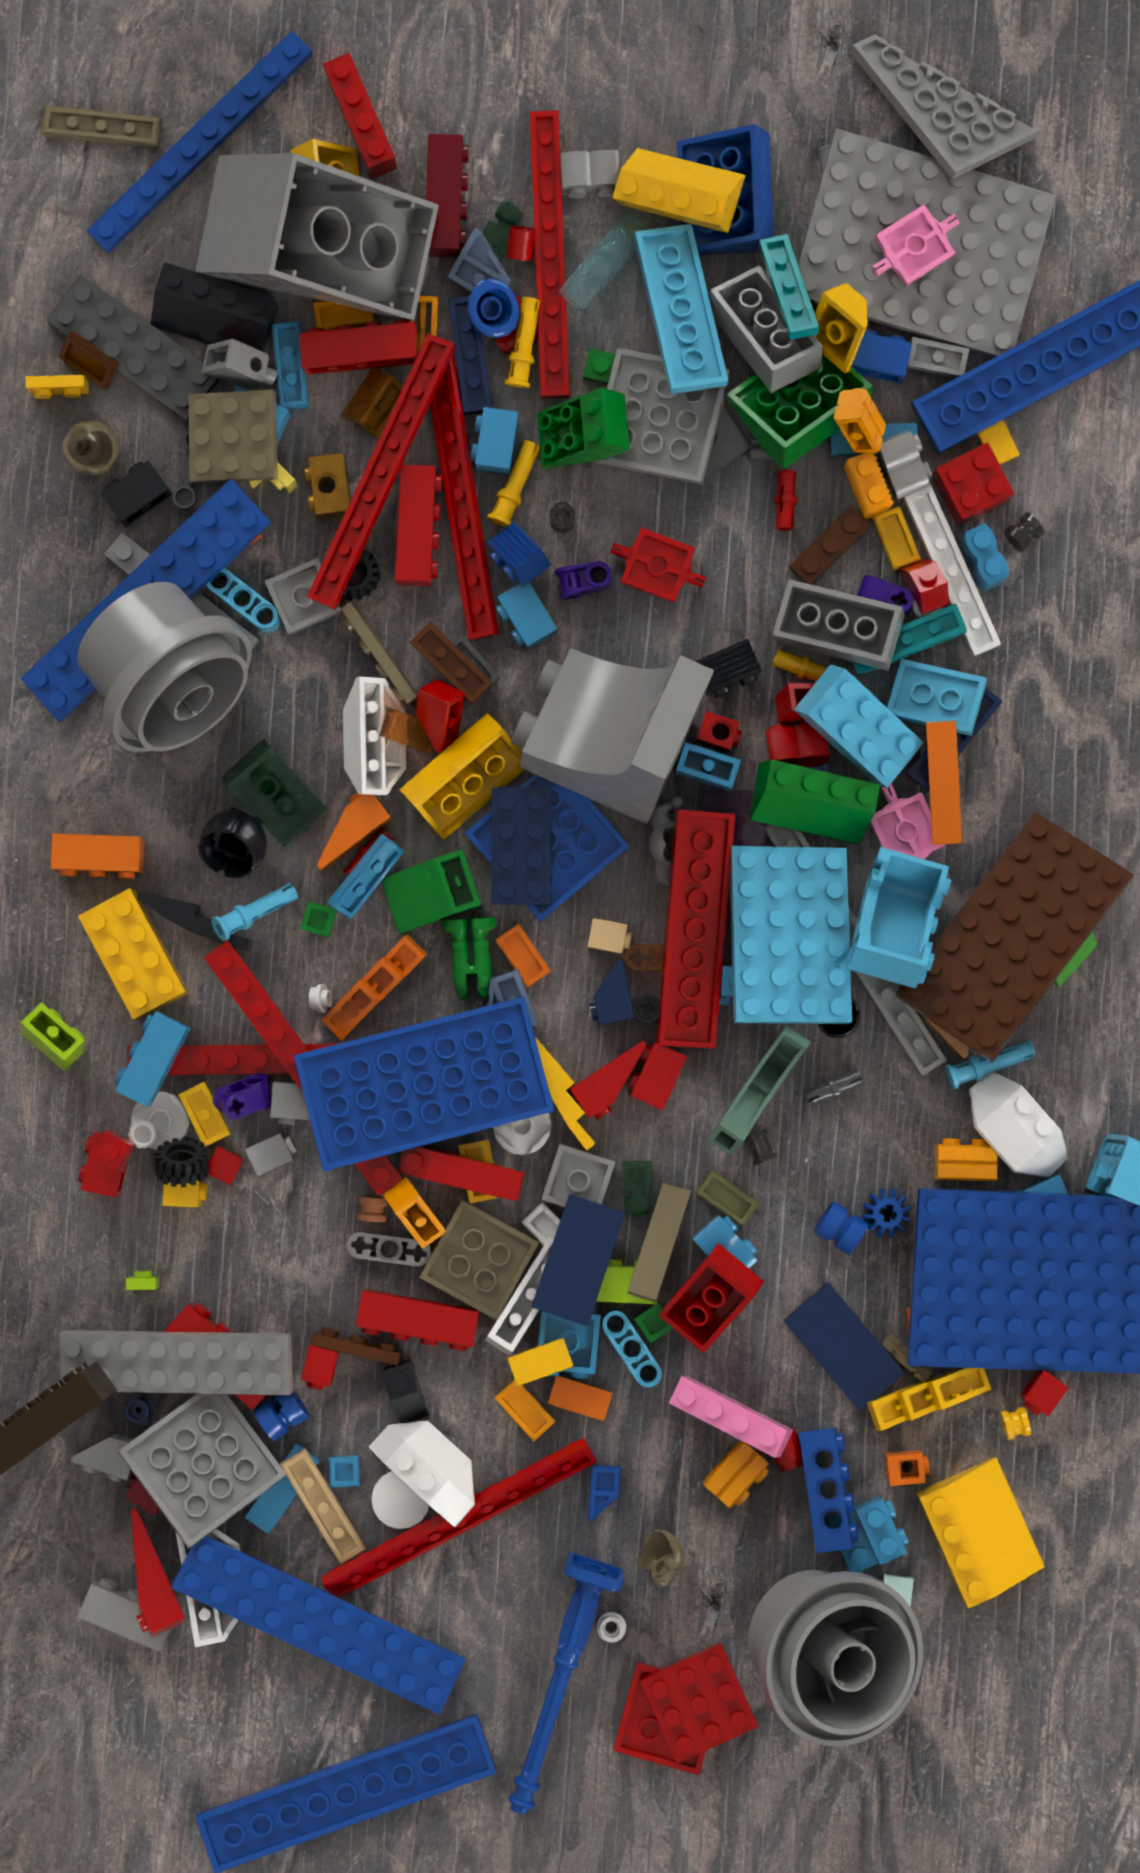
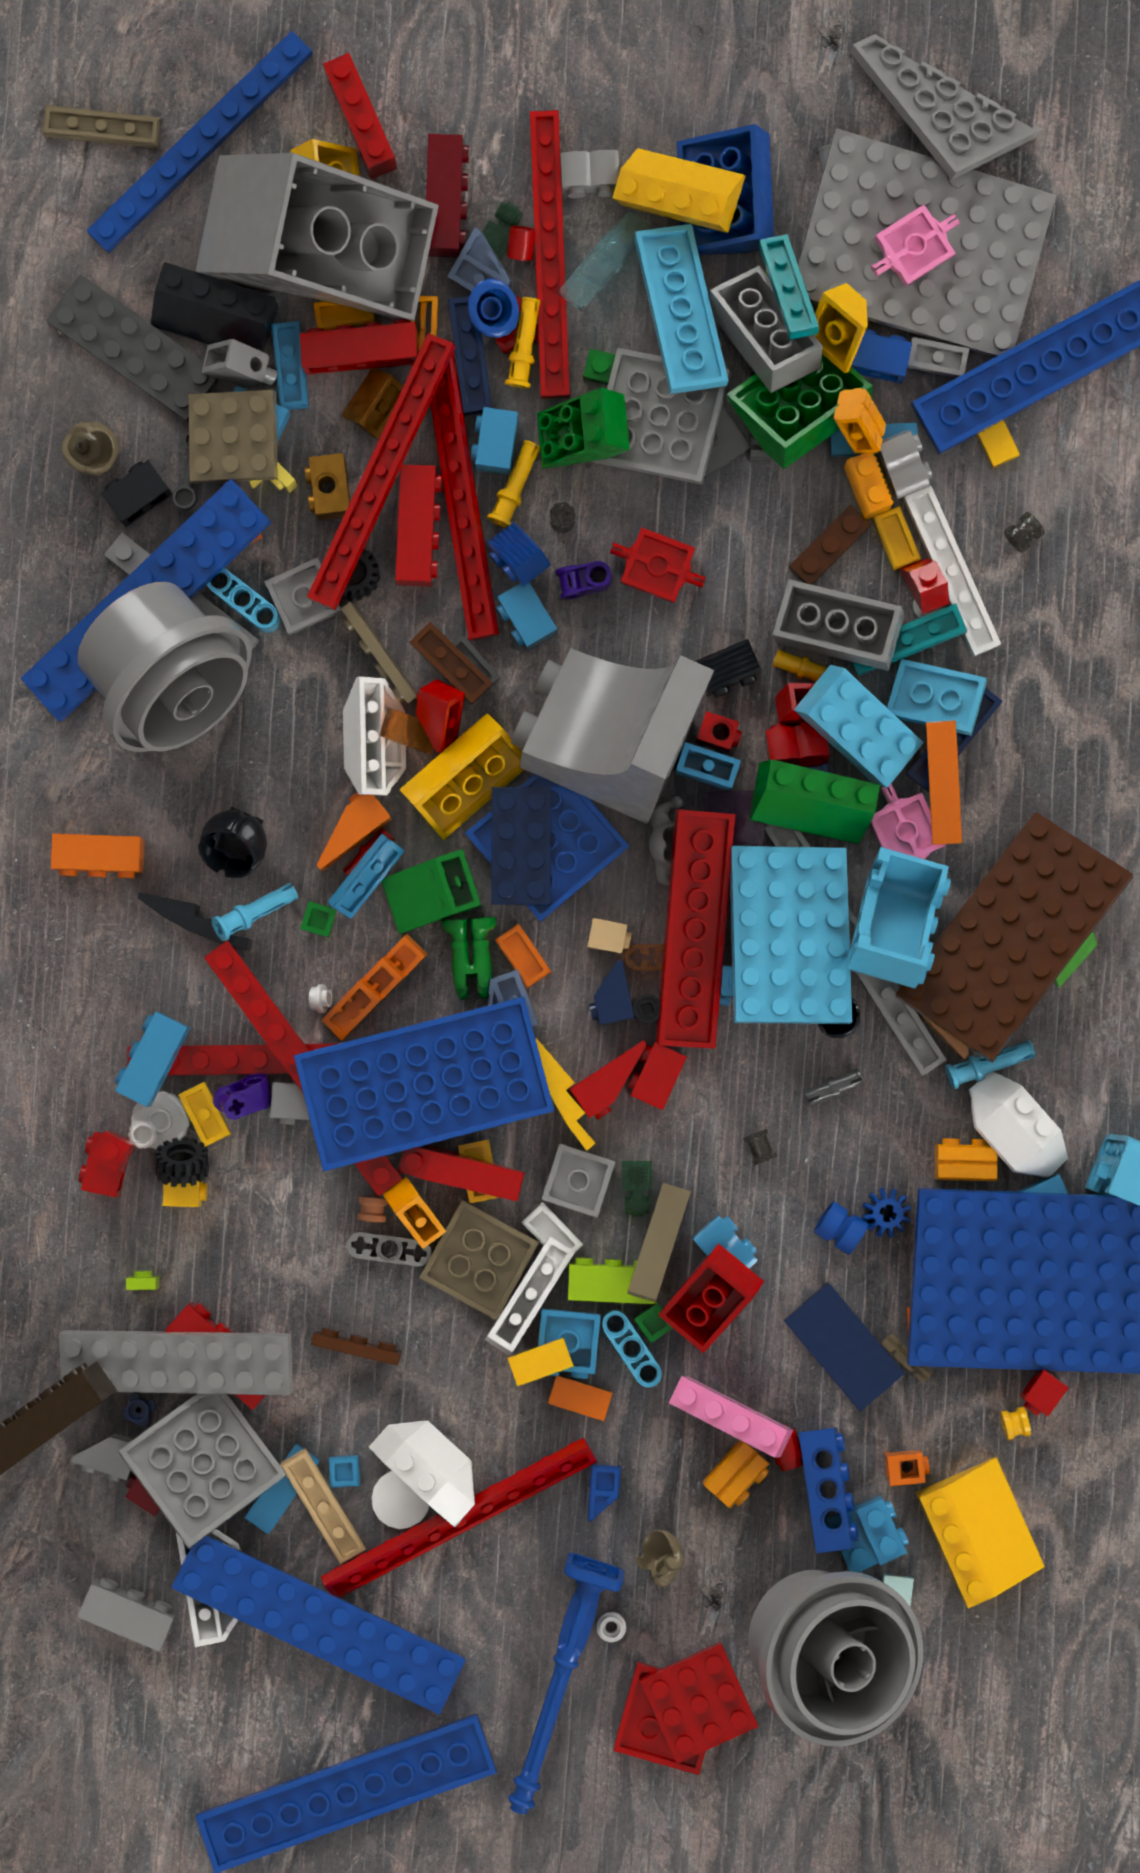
lime brick [20,1002,85,1072] -> none
yellow plate [25,375,89,399] -> none
reddish brown tile [58,331,120,390] -> none
yellow brick [78,888,190,1020] -> none
red slope [131,1508,185,1638] -> none
red tile [208,1146,245,1185] -> none
clear green slope [221,739,327,847] -> none
light grey slope [245,1133,297,1177] -> none
blue wheel [253,1390,310,1441] -> none
red brick [301,1344,340,1390] -> none
red brick [356,1289,480,1351] -> none
black slope [381,1359,429,1423] -> none
white tile [493,1113,551,1155] -> none
light orange tile [494,1379,556,1442] -> none
dark blue tile [531,1194,625,1327] -> none
olive tile [695,1169,760,1227] -> none
sand green arch [707,1025,810,1156] -> none
red pin [774,469,798,531] -> none
dark purple piece [857,575,913,617] -> none
yellow slope [867,1368,991,1431] -> none
red brick [932,442,1015,527] -> none
dark azure brick [960,524,1009,591] -> none

